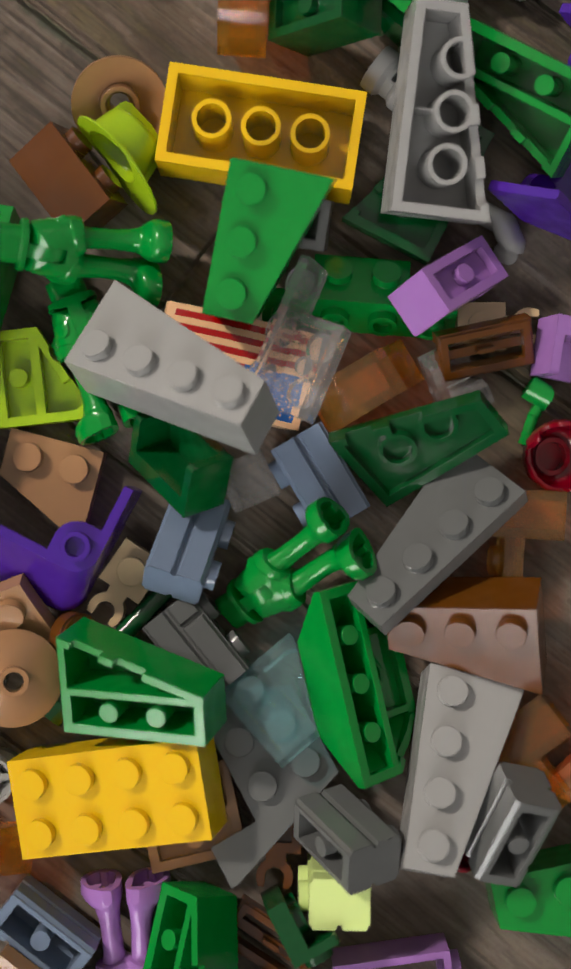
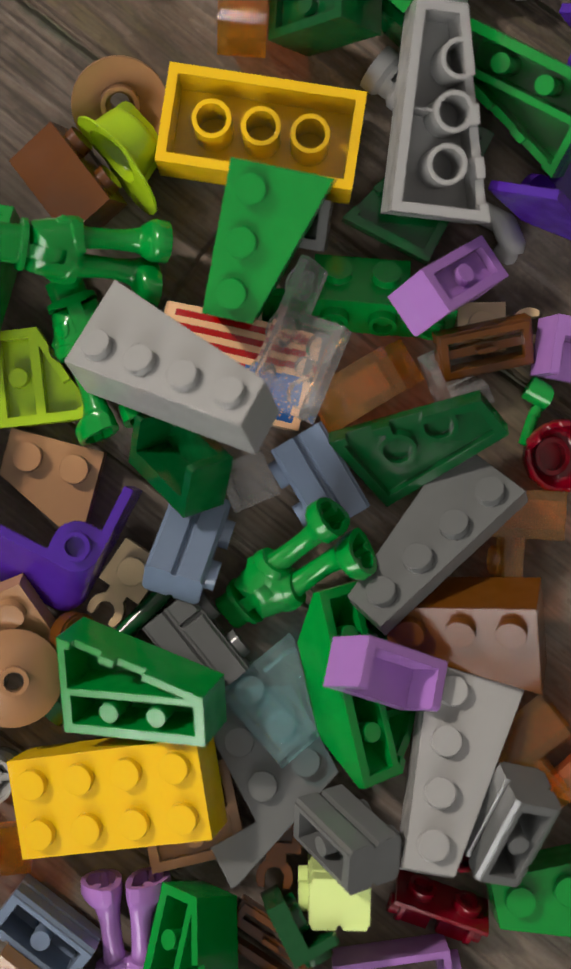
none -> medium lavender panel [323,635,448,712]
none -> dark red hinge [386,869,489,945]

